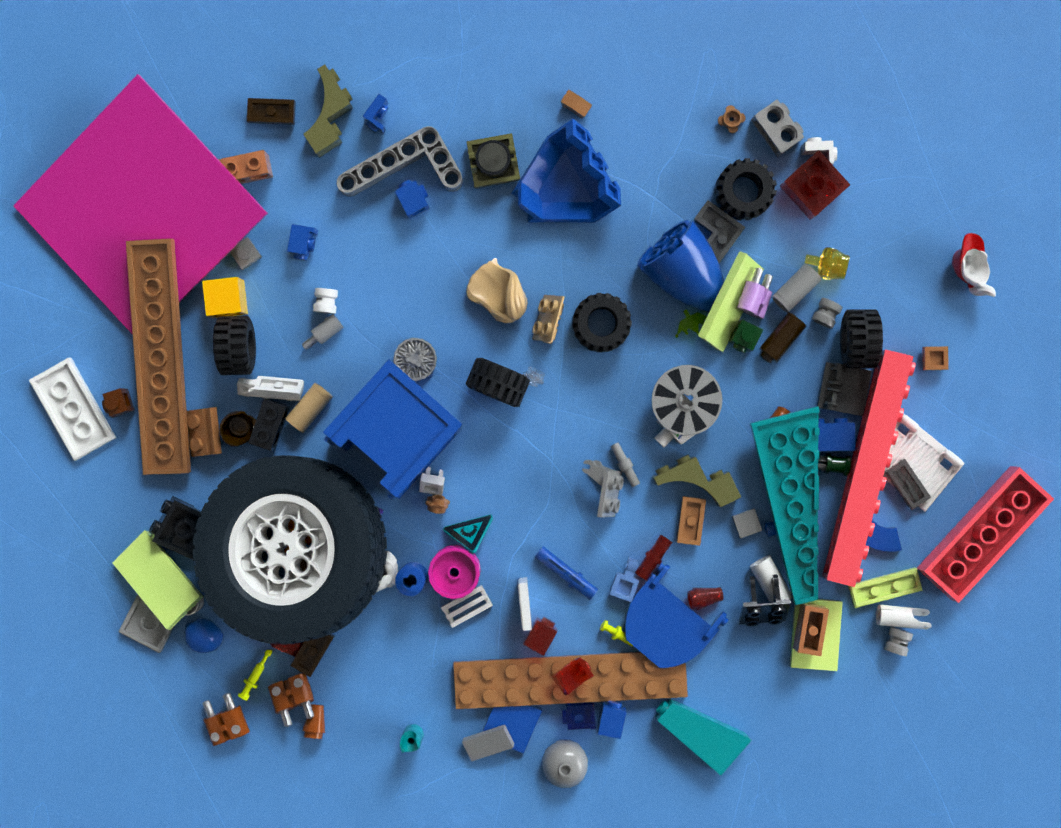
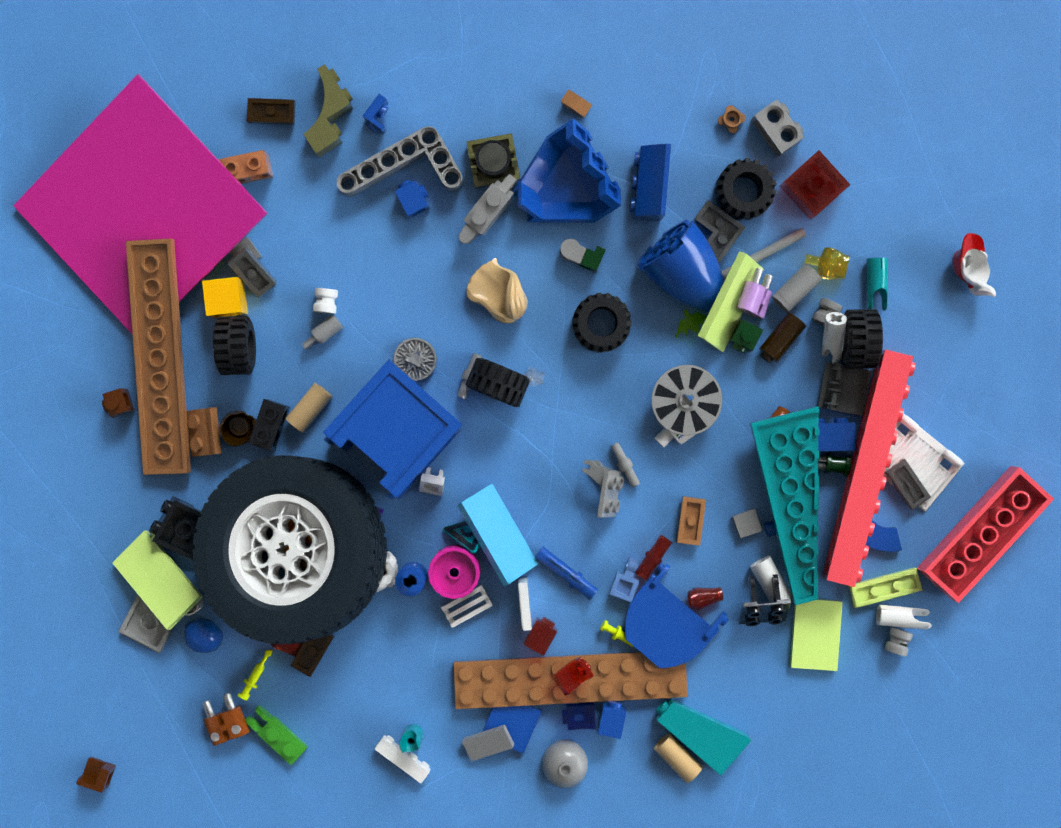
white tile [29,358,116,461] -> none
white hinge [237,376,304,401] -> none
dark orange piece [268,673,314,727] -> none
blue brick [287,224,318,261] -> none
dark orange cone [302,704,325,739] -> none
medium nougat plate [425,495,450,514] -> none
tan hinge [532,295,565,344] -> none
olive arch [652,454,741,507] -> none
nougat brick [793,603,829,656] -> none
white bracket [801,137,837,168] -> none
medium nougat plate [922,346,949,370] -> none
none -> reddish brown panel [76,757,116,793]
none -> dark grey plate [227,247,276,297]
none -> bright green hinge [246,705,308,765]
none -> white piece [375,735,431,783]
none -> light grey bar [457,353,482,399]
none -> medium azure tile [457,484,538,586]
none -> light grey hinge [458,174,517,244]
none -> leg [560,239,606,273]
none -> blue slope [630,144,671,221]
none -> tan pin [654,733,703,783]
none -> light grey bar [722,228,806,280]
none -> white piece [821,312,847,365]
none -> teal piece [867,258,888,311]

